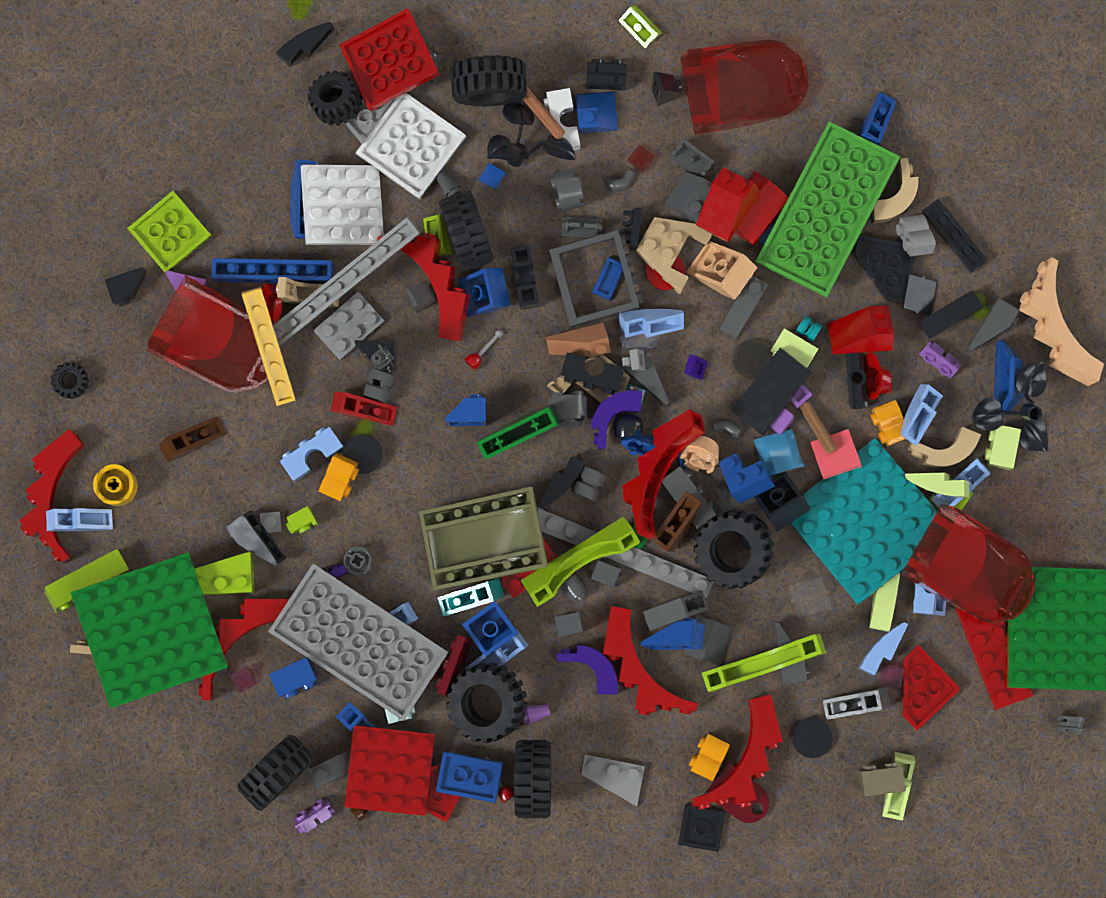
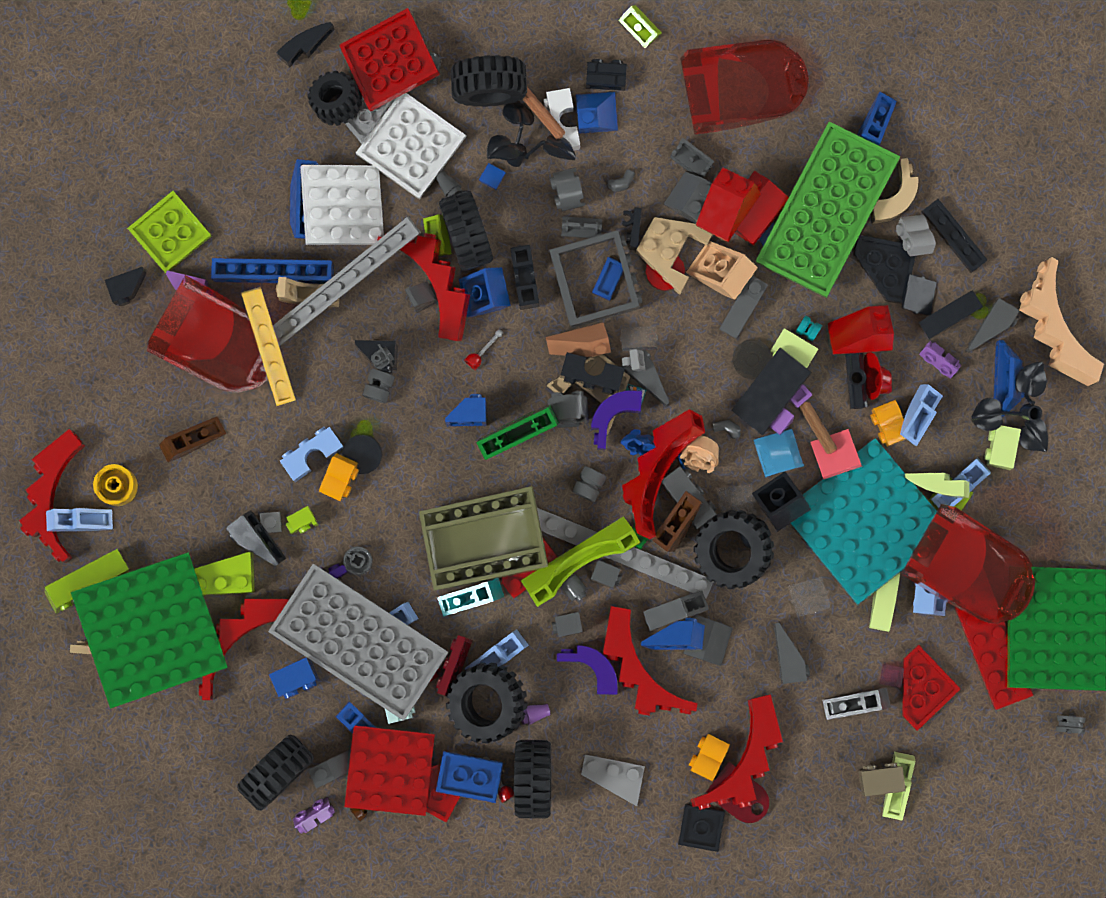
black tyre [50,362,89,399] -> none
clear pink slope [229,666,257,694] -> none
red tile [261,284,282,324] -> none
light grey plate [314,292,385,361] -> none
red slope [330,392,397,426] -> none
blue slope [462,601,519,657] -> none
black slope [538,456,585,510] -> none
black hair [613,414,643,437] -> none
light blue slope [619,309,684,338] -> none
clear red tile [627,145,655,173] -> none
black slope [651,72,683,106] -> none
dark purple plate [684,355,708,380] -> none
lime arch [702,634,826,692] -> none
blue brick [719,453,775,504] -> none
black tile [792,718,833,758] -> none
light blue slope [858,622,908,675] -> none
tan arch [908,427,981,468] -> none

